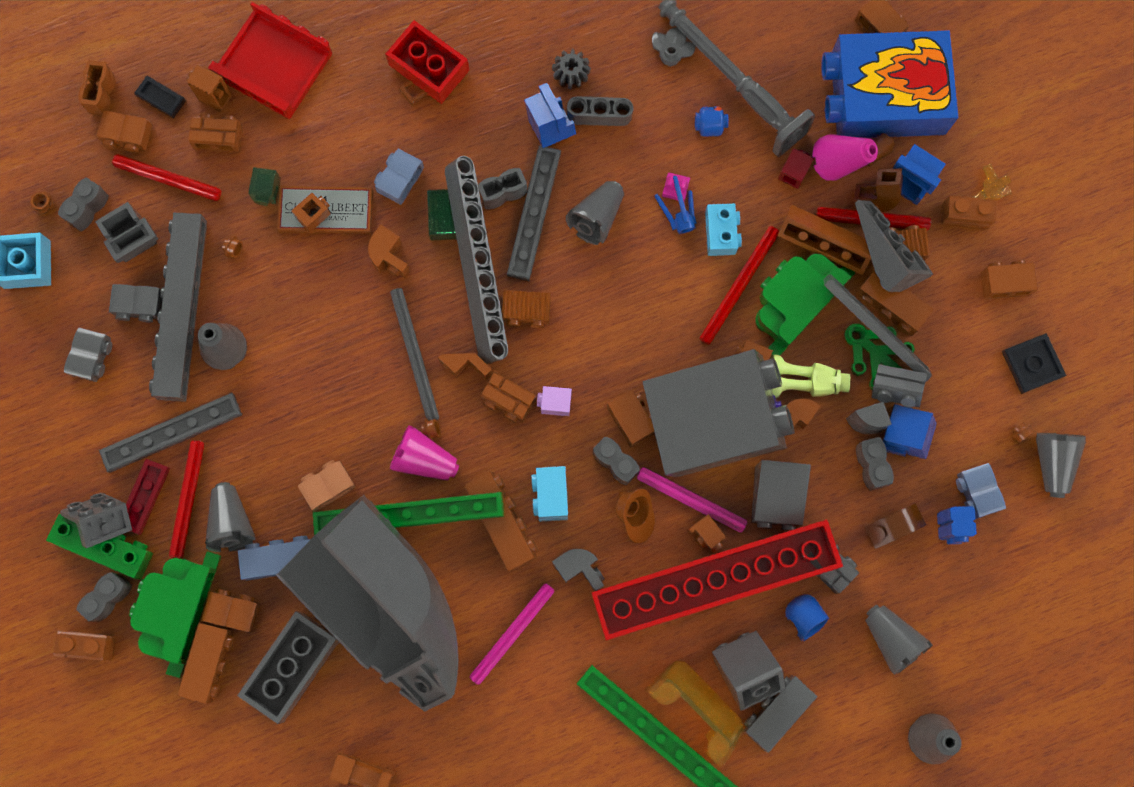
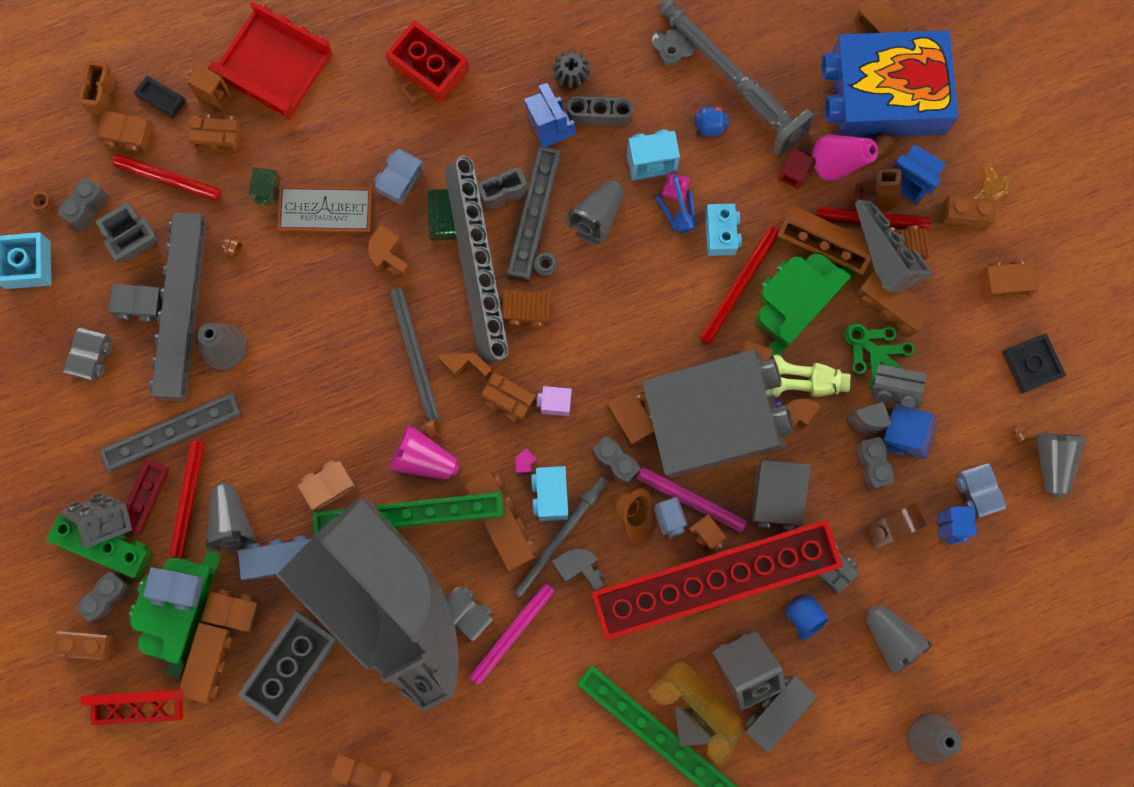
dark orange brick [291,193,331,234] -> none
dark grey tile [823,274,932,382] -> none
none -> red fence [81,689,183,725]
none -> sand blue brick [143,567,204,611]
none -> dark grey brick [446,586,494,642]
none -> dark grey bar [514,477,608,598]
none -> dark pink piece [515,448,537,474]
none -> dark grey plate [534,253,557,276]
none -> medium azure brick [627,130,680,181]
none -> sand blue brick [653,497,688,538]
none -> dark grey slope [675,704,725,746]

